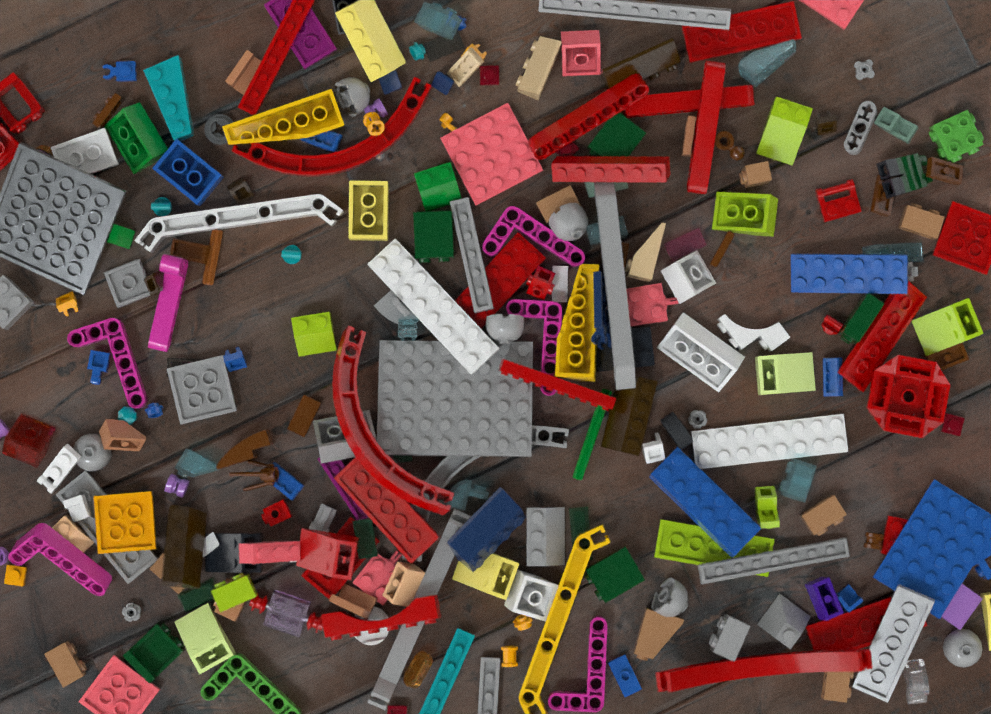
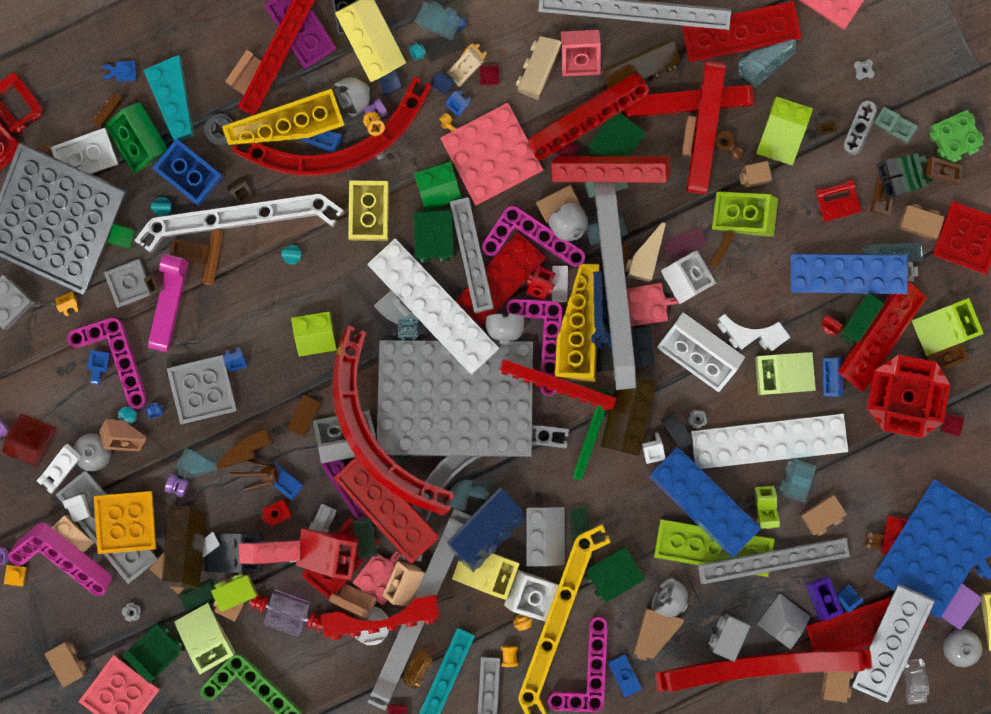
none -> blue tile [445,90,471,117]

